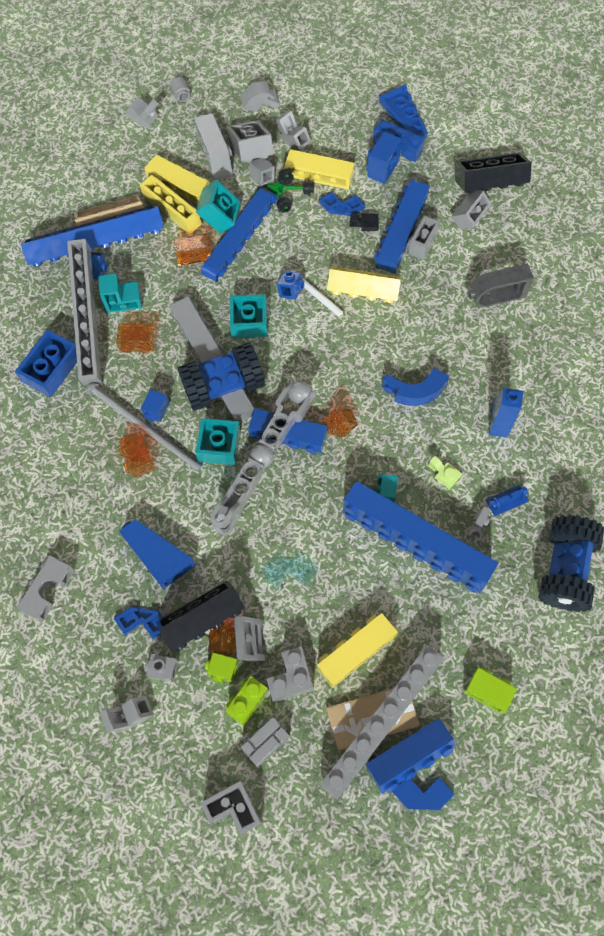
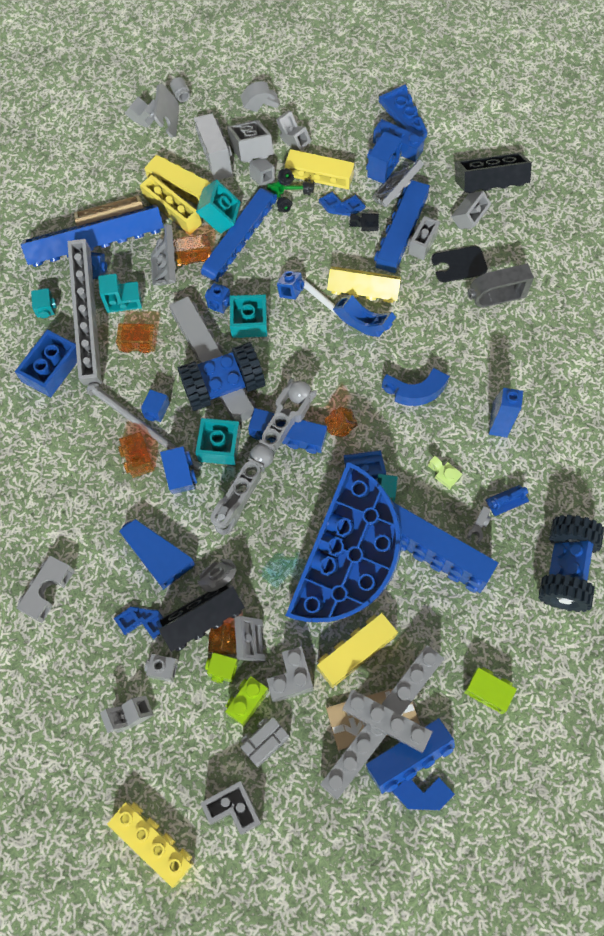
none -> teal brick [31,288,57,318]
none -> light yellow brick [107,802,194,888]
none -> light grey wing [151,224,176,286]
none -> light grey piece [154,84,179,138]
none -> blue brick [160,446,197,494]
none -> light grey tile [198,559,237,592]
none -> blue brick [205,283,230,314]
none -> blue brick [285,462,402,622]
none -> blue arch [332,295,396,337]
none -> light grey plate [342,689,433,753]
none -> blue plate [344,450,386,479]
none -> light grey wing [372,159,424,207]
none -> black piece [431,246,488,283]

